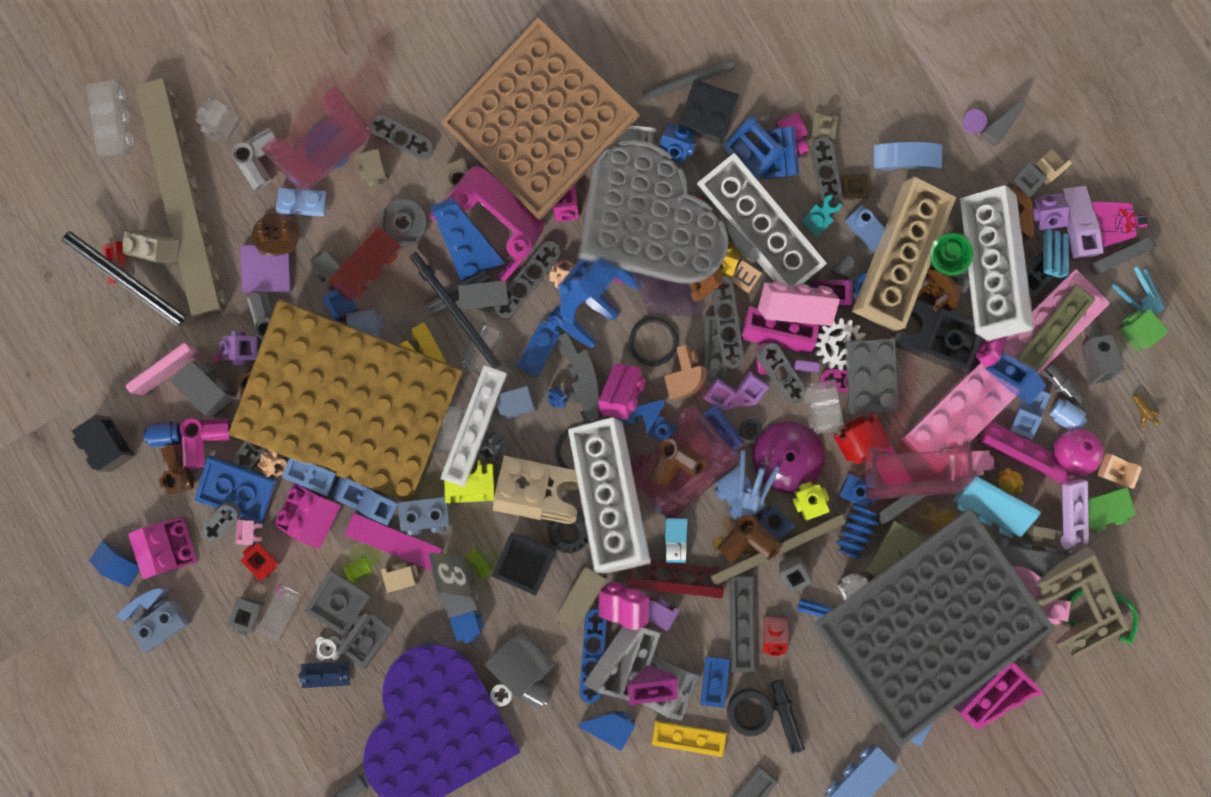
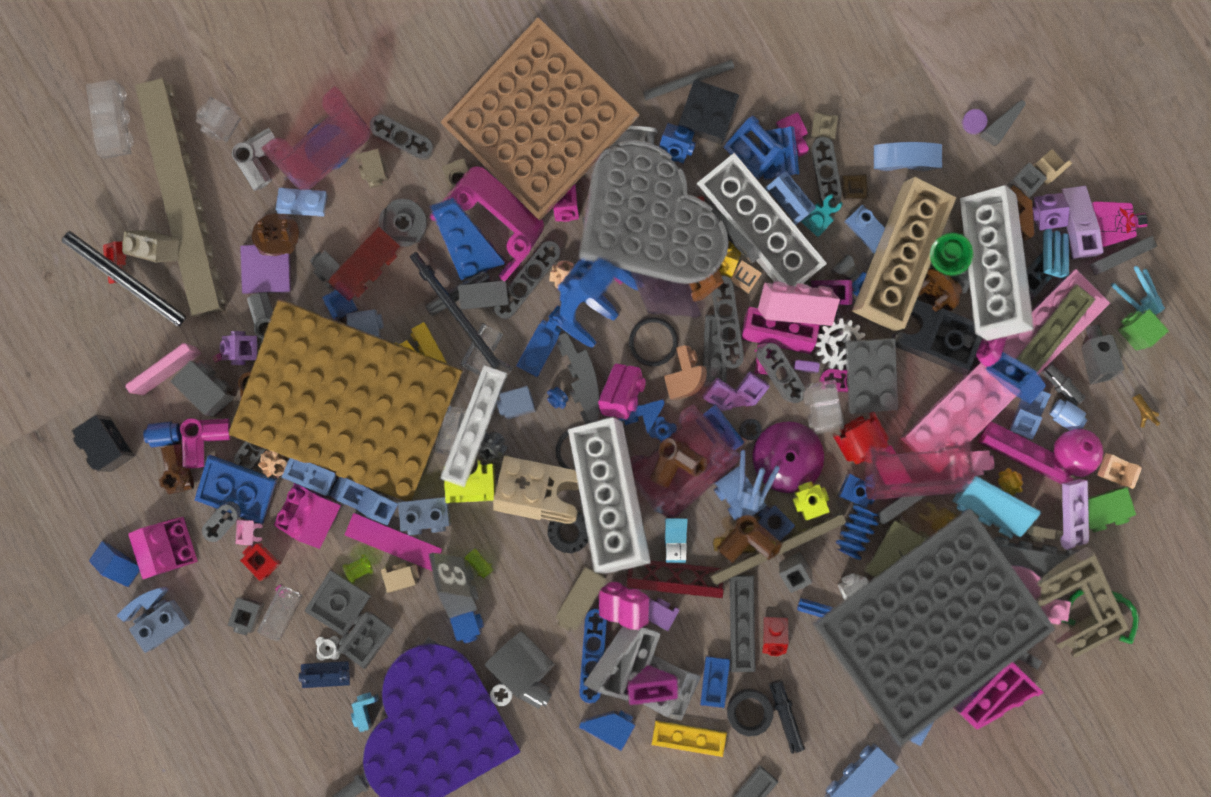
black piece [491,531,556,596] -> none
none -> medium azure bracket [351,692,379,732]
none -> medium blue hinge [764,171,816,225]

